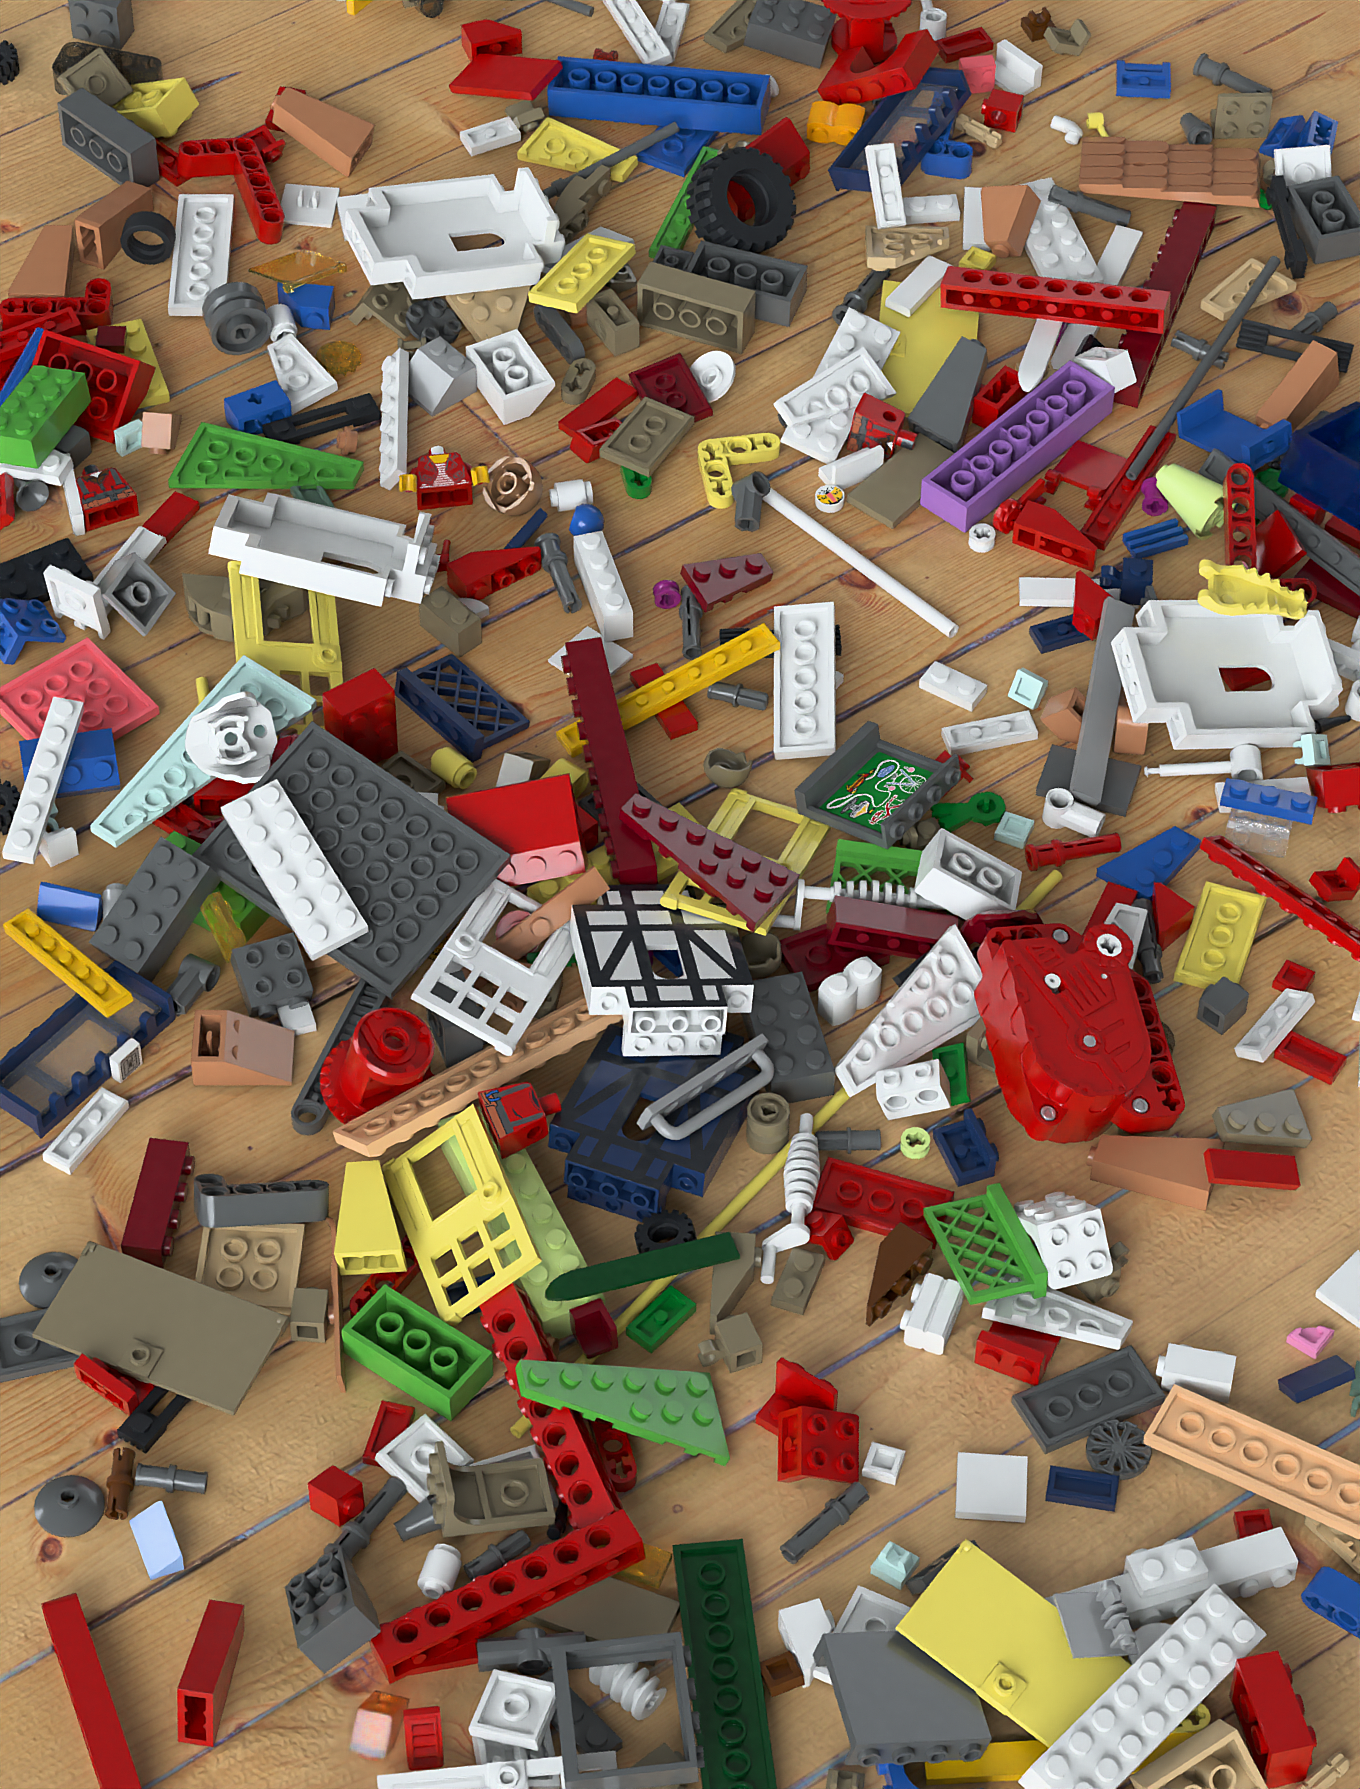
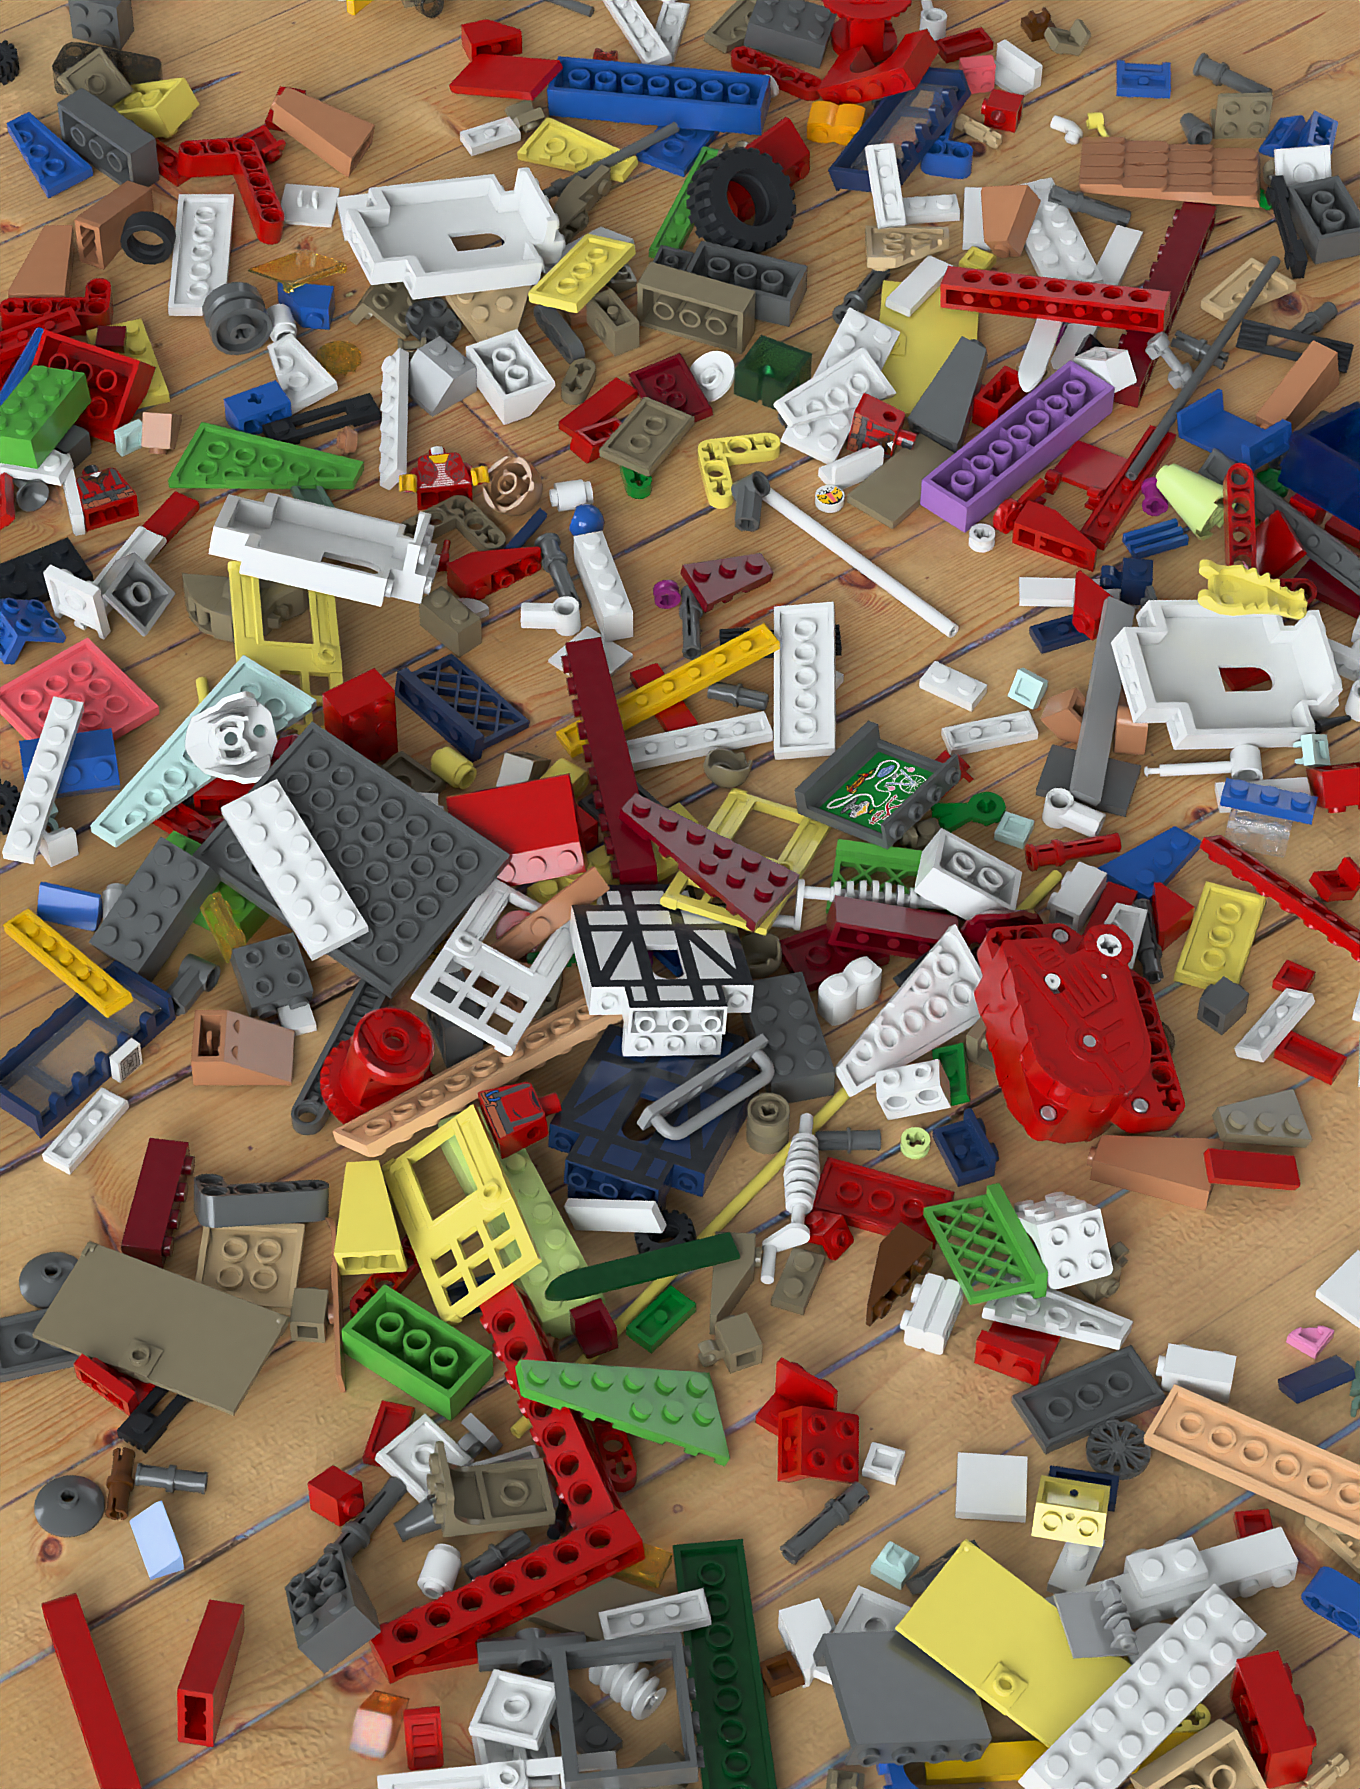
none -> blue wing [7,112,93,199]
none -> dark tan beam [400,495,506,551]
none -> light grey tile [457,1413,503,1459]
none -> white piece [520,596,581,636]
none -> white tile [564,1198,667,1233]
none -> white tile [598,1588,712,1640]
none -> white plate [627,711,773,771]
none -> red beam [731,46,822,101]
none -> clear green piece [734,335,812,410]
none -> light yellow window [1031,1475,1111,1547]
none -> white tile [1046,1539,1105,1594]
none -> white brick [1047,861,1107,933]
none -> light grey piece [1145,331,1193,389]

